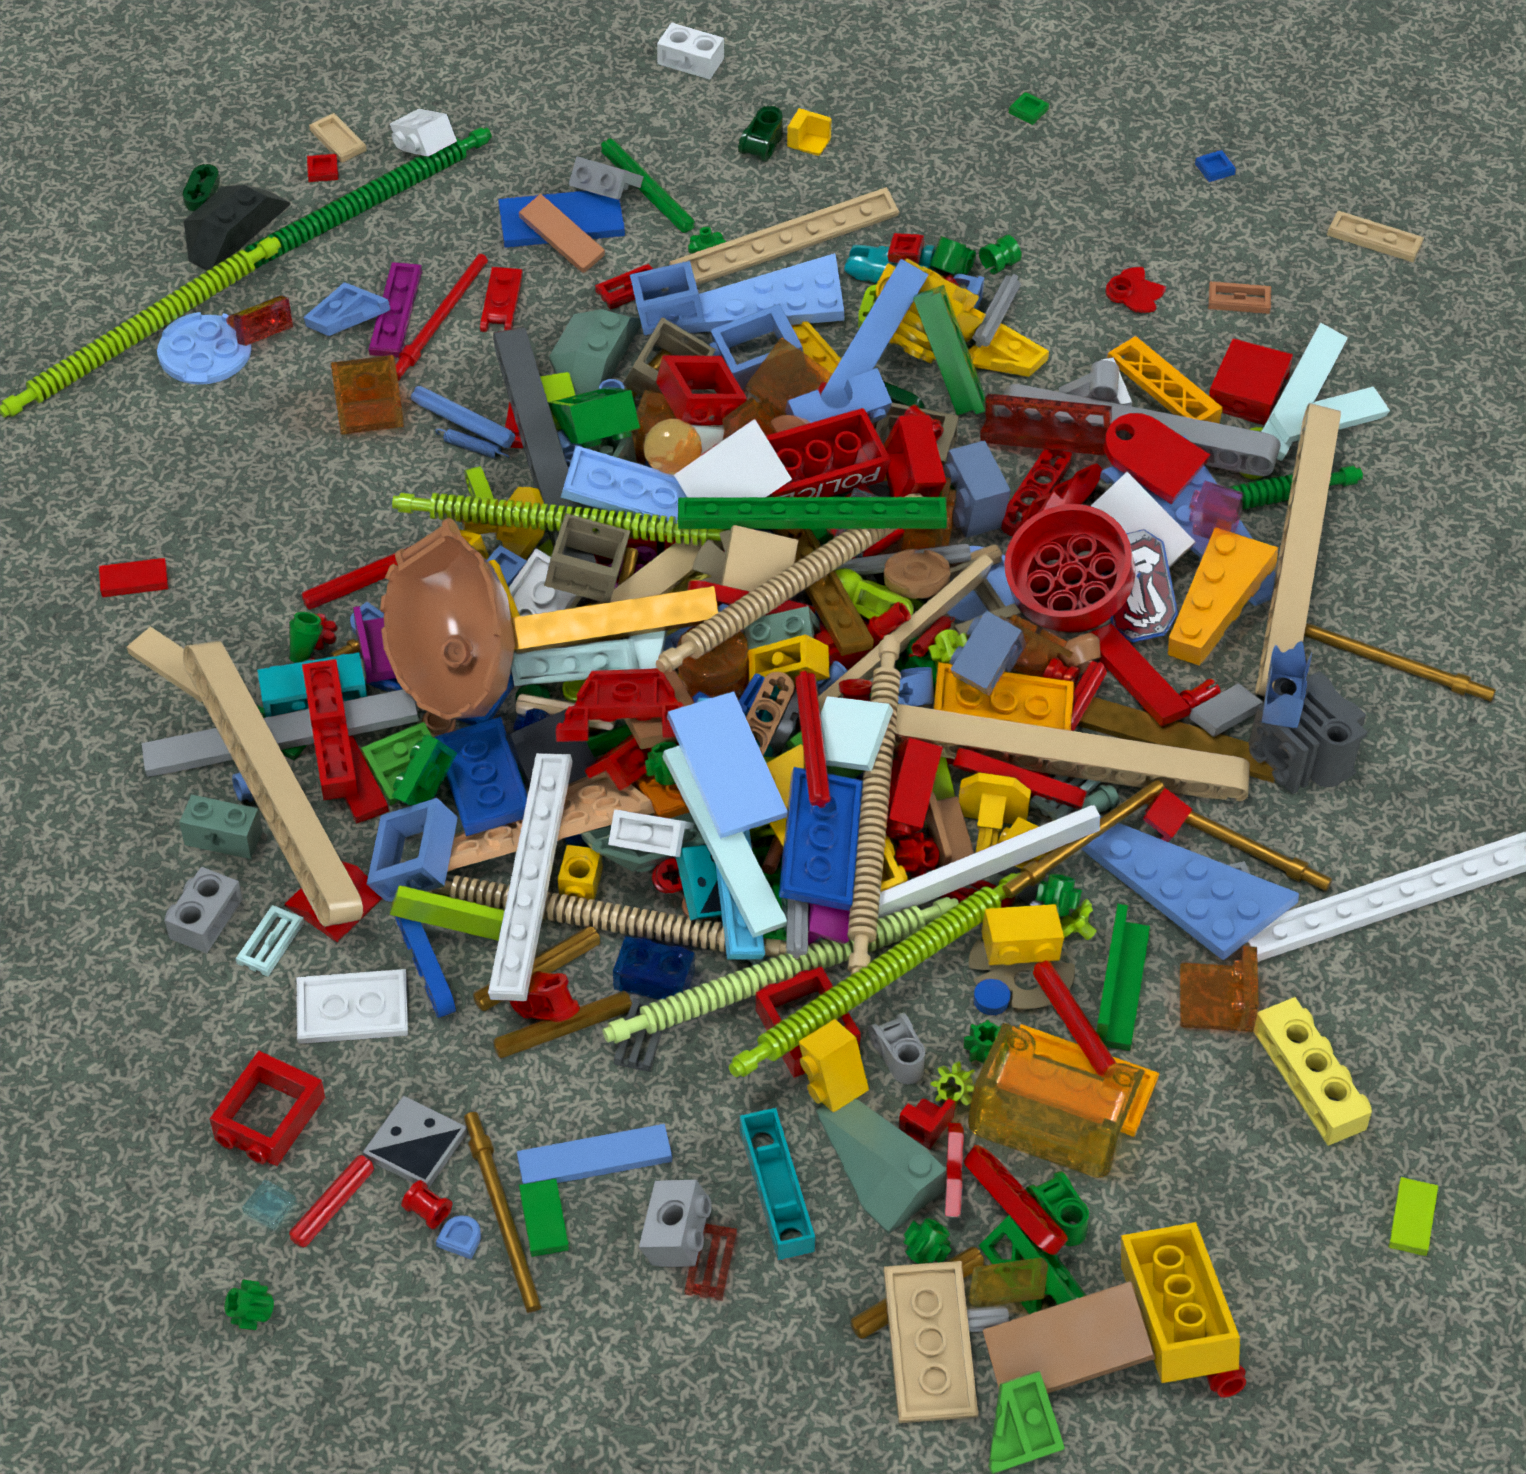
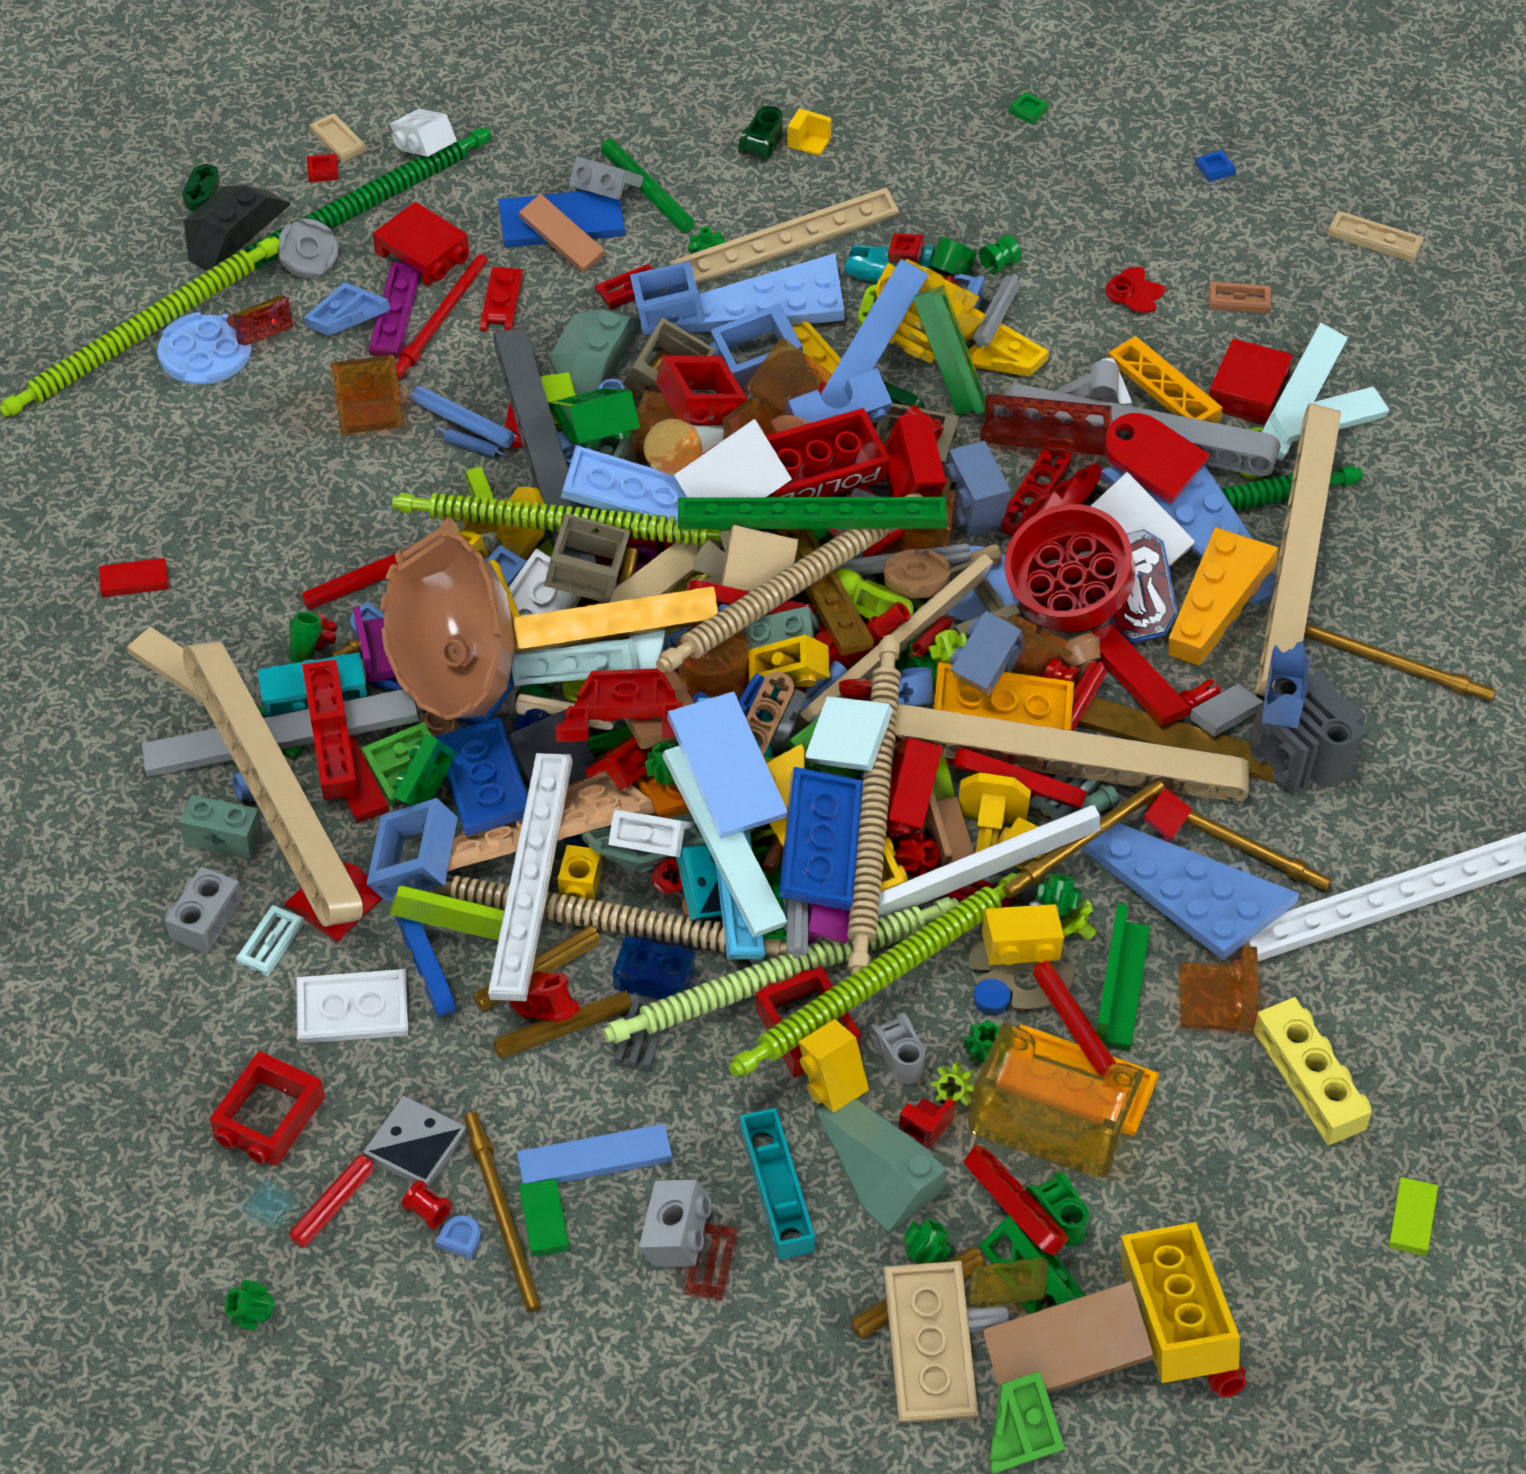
white brick [657,23,724,79] -> none
red axle [795,670,831,808] -> none
tile [945,1123,964,1217] -> none
clear pink brick [1189,481,1243,539] -> none
none -> light grey tile [277,218,339,278]
none -> red panel [373,201,470,287]

